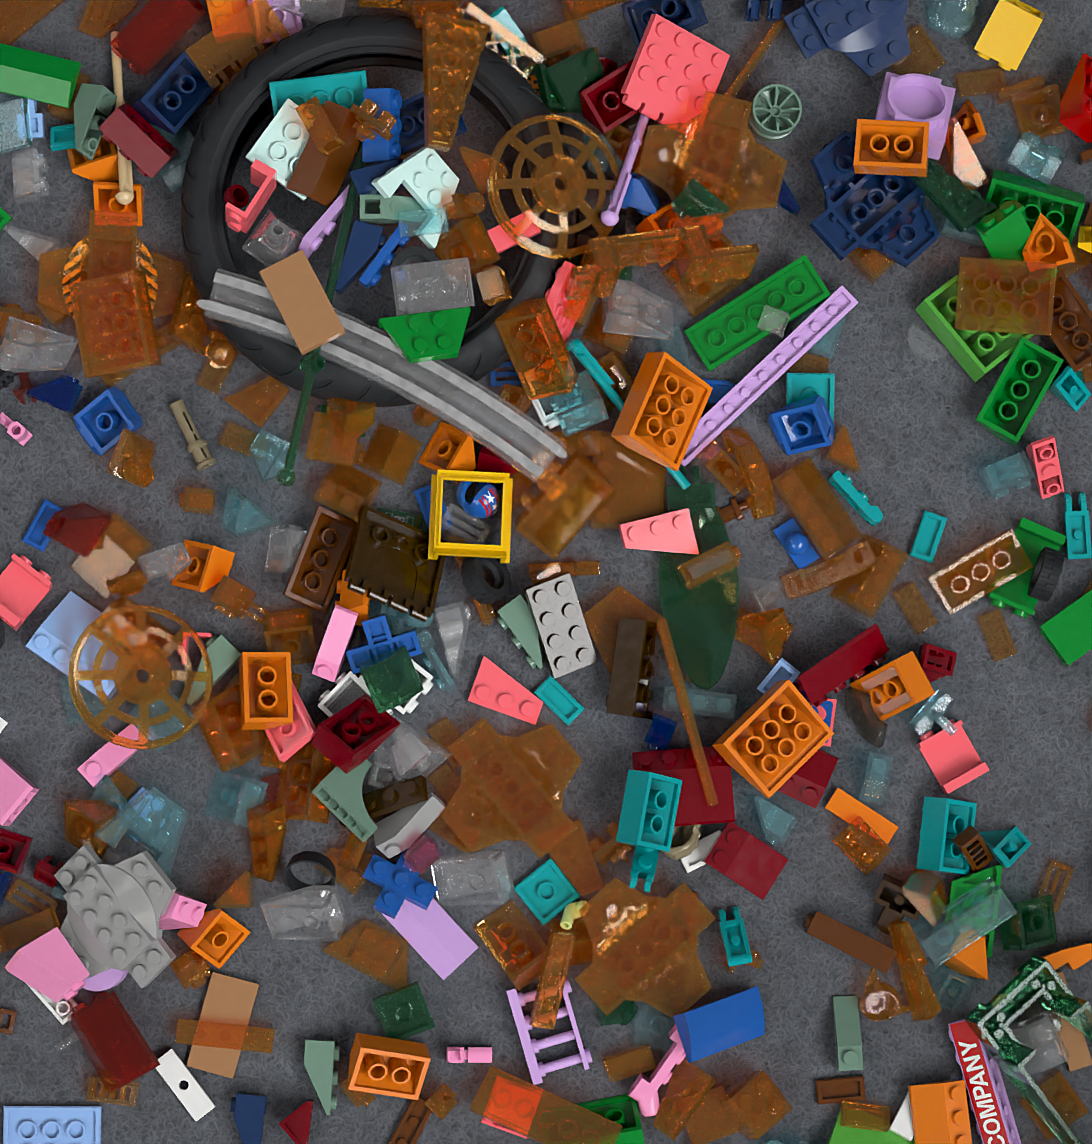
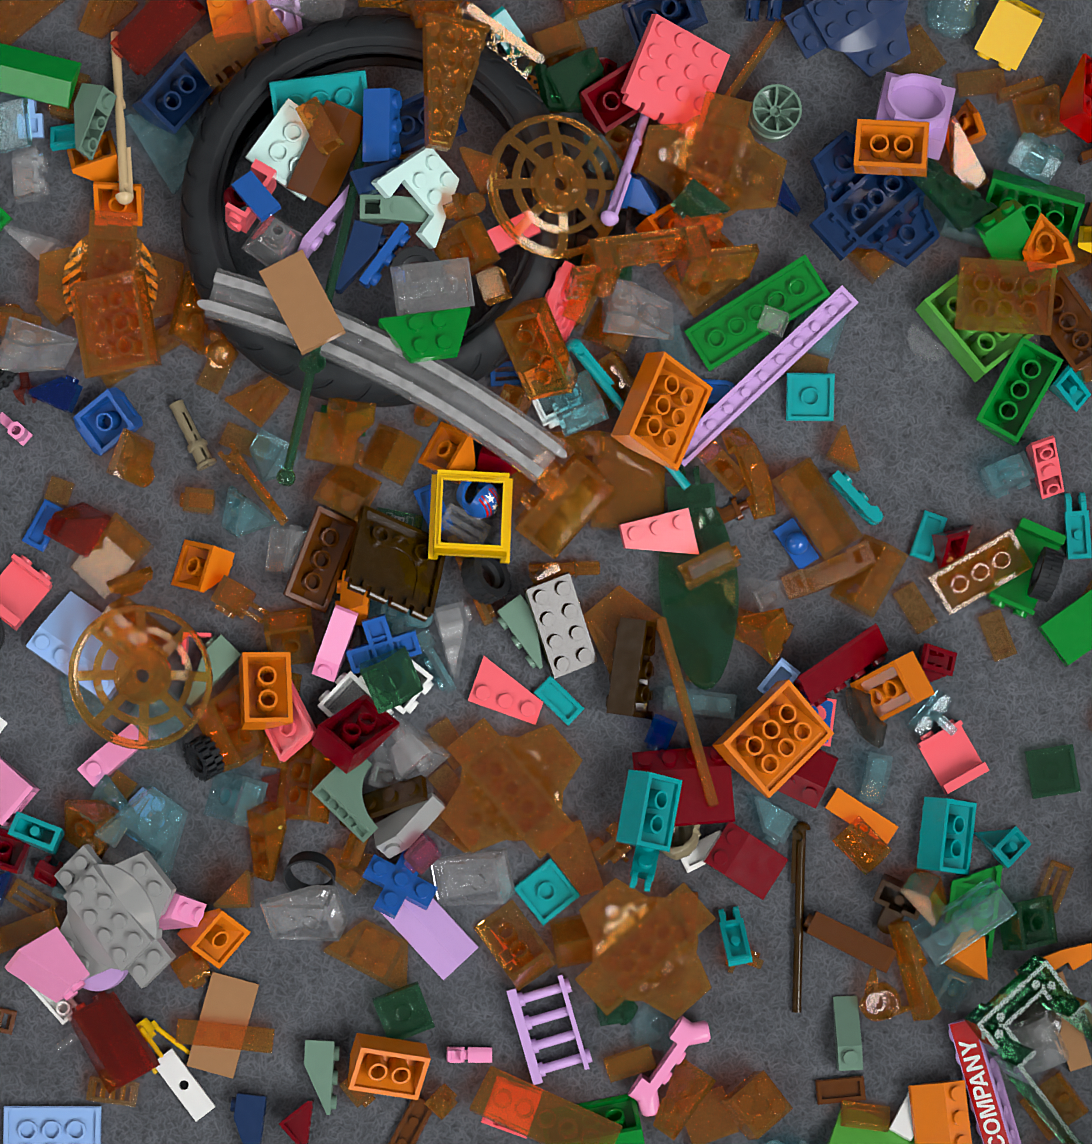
dark red slope [99,102,179,178] -> none
clear slope [138,542,192,582] -> none
clear orange hips [350,98,396,142] -> none
clear light blue tile [398,207,449,238] -> none
clear orange tile [529,931,576,1030] -> none
yellowish green arm [560,900,590,930] -> none
blue slope [673,986,765,1063] -> none
blue slope [768,395,836,455] -> none
reddish brown slope [952,825,994,873] -> none
none -> teal slope [8,811,65,855]
none -> clear orange tile [44,476,75,506]
none -> yellow plant [132,1018,190,1074]
none -> black tyre [183,734,225,782]
none -> clear orange tile [217,442,289,526]
none -> blue tile [231,170,281,223]
none -> dark brown bar [791,821,811,1013]
none -> dark red slope [932,524,974,571]
none -> clear green plate [1024,744,1081,799]

